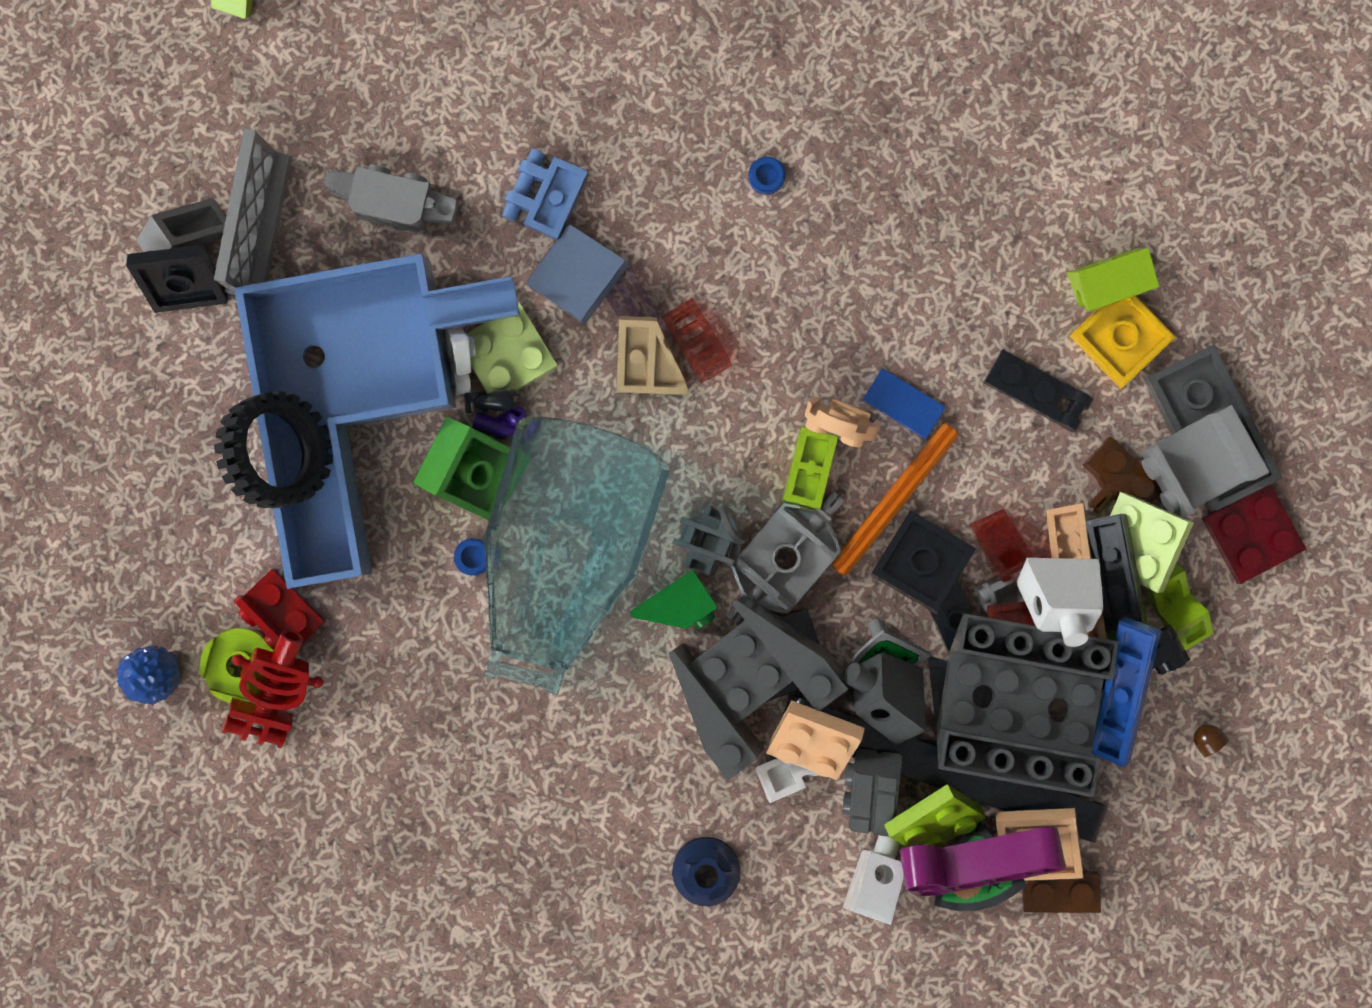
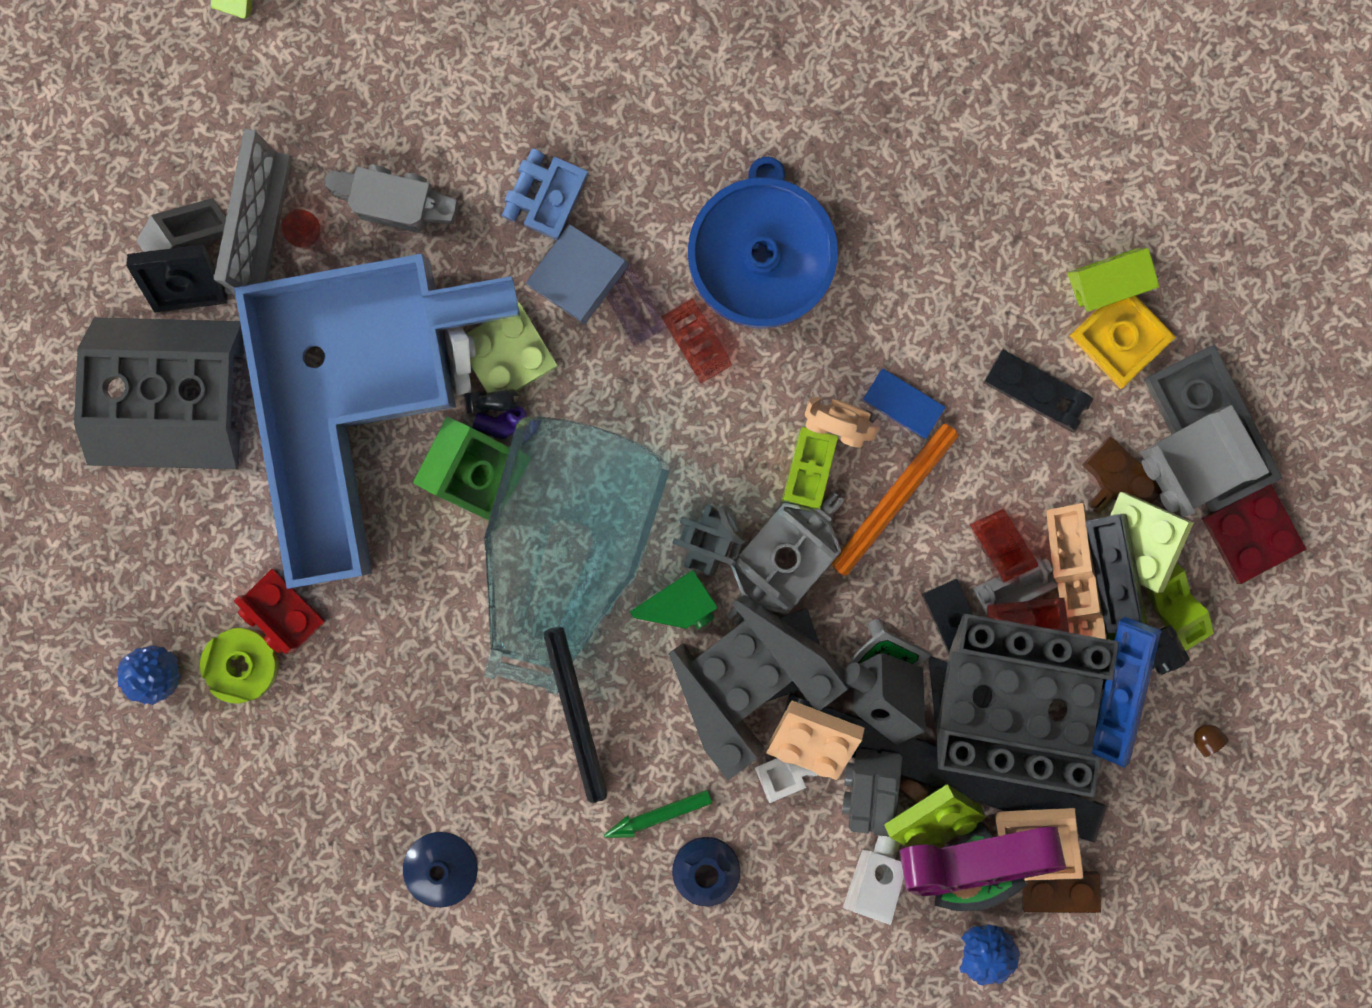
black tyre [214,391,333,509] -> none
red torso [221,630,324,748] -> none
blue tile [454,538,492,576] -> none
tan wing [616,316,688,395] -> none
black plate [871,511,976,614] -> none
white torso [1016,558,1103,647] -> none
none -> dark grey slope [74,317,244,470]
none -> clear red tile [281,209,320,247]
none -> dark blue dish [403,832,478,908]
none -> black axle [544,627,607,803]
none -> green piece [604,790,712,838]
none -> blue dish [688,177,838,329]
none -> nougat tile [899,776,930,805]
none -> blue piece [959,924,1020,986]

